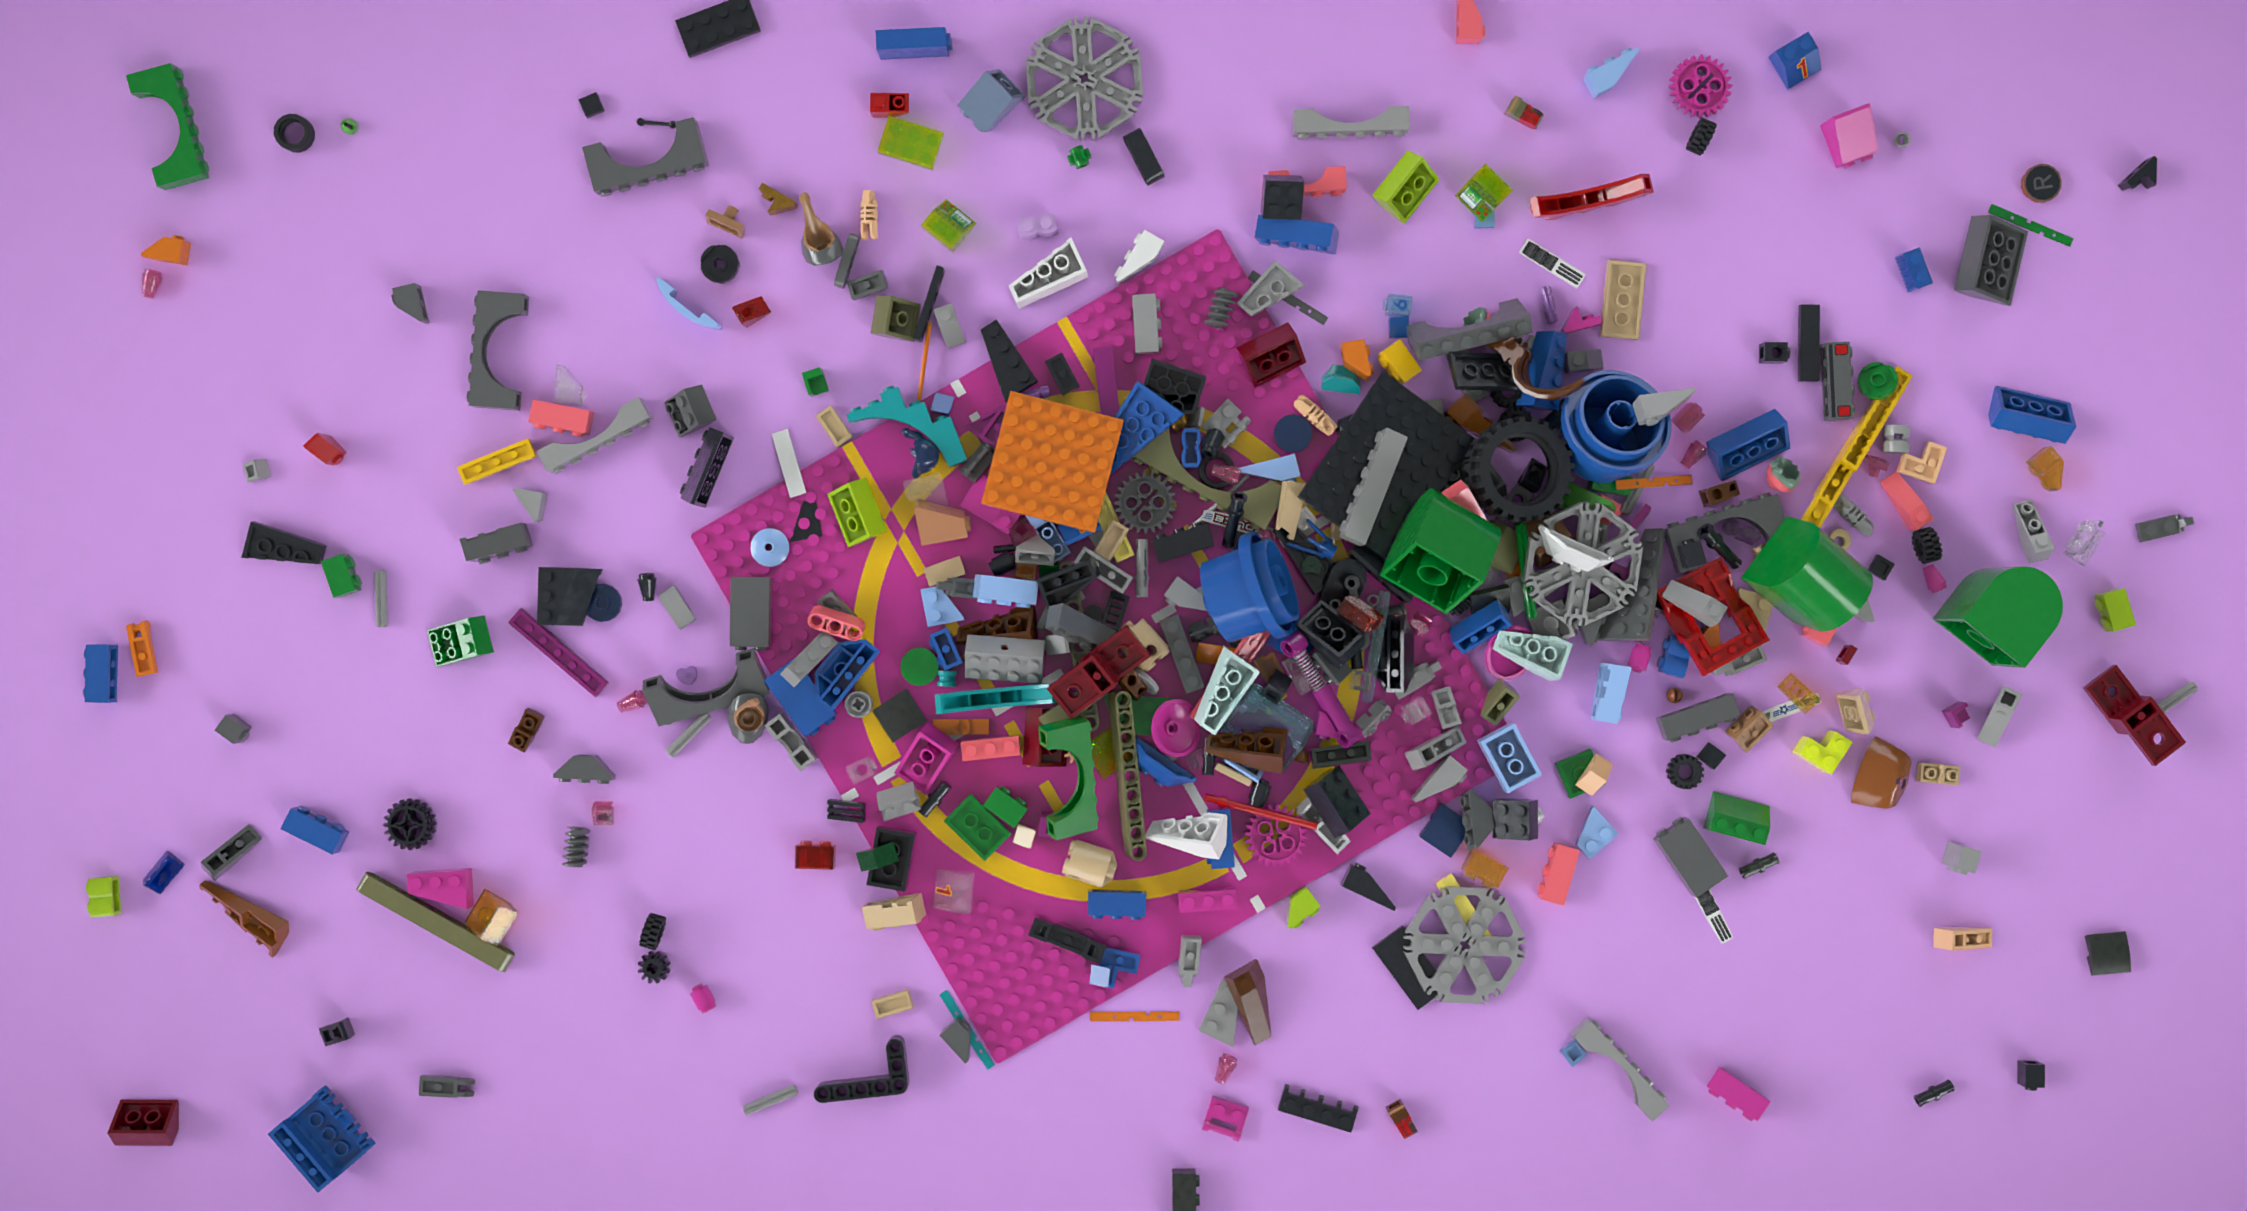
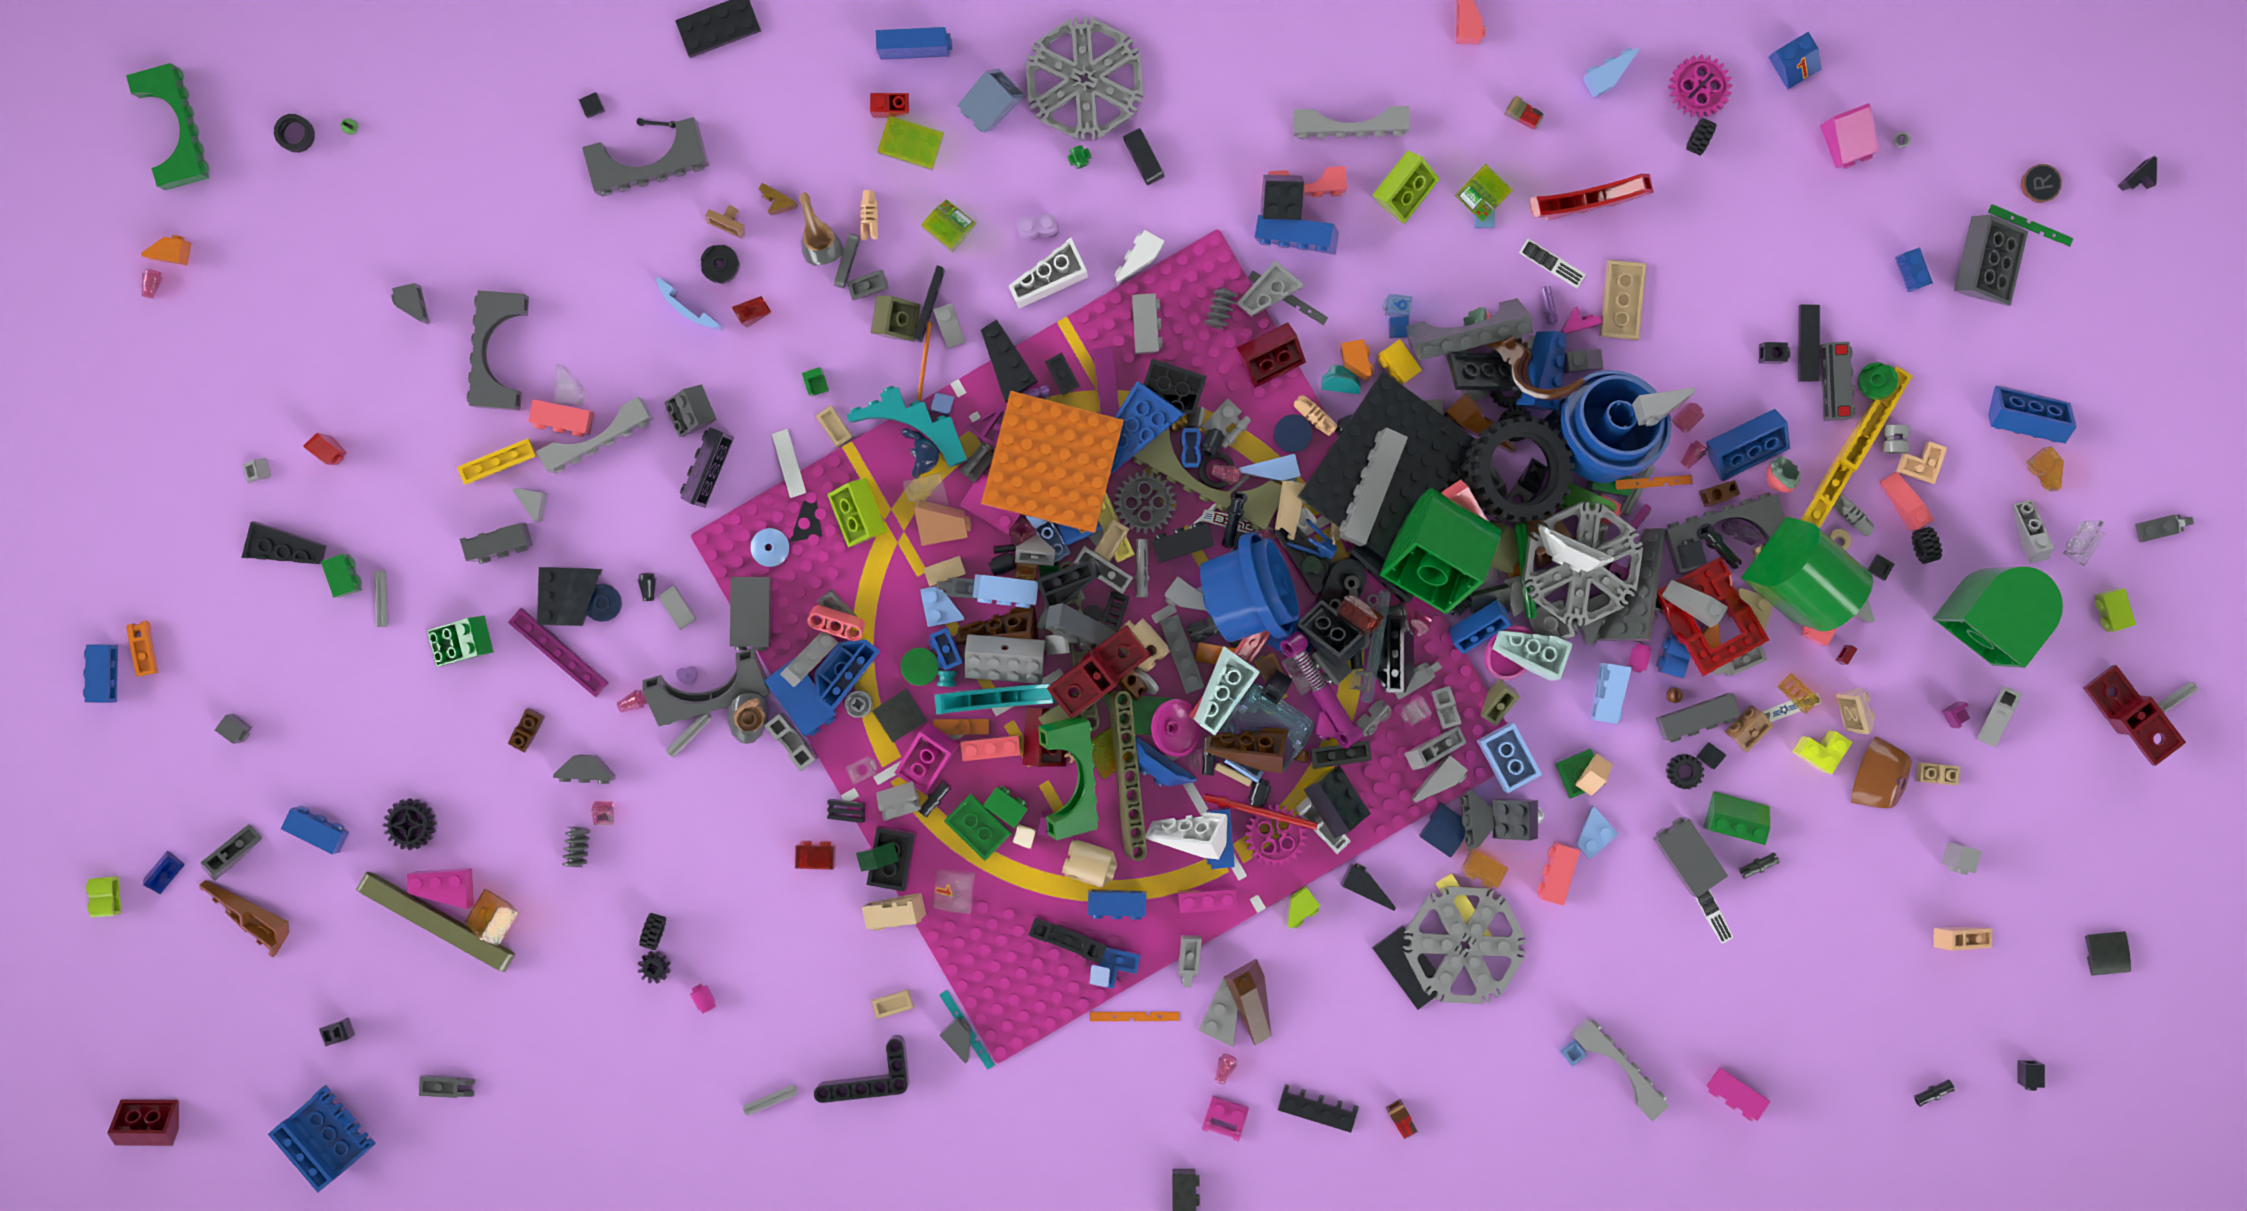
clear pink tile [1864,454,1890,478] -> none
dark pink cone [1923,564,1947,594] -> none

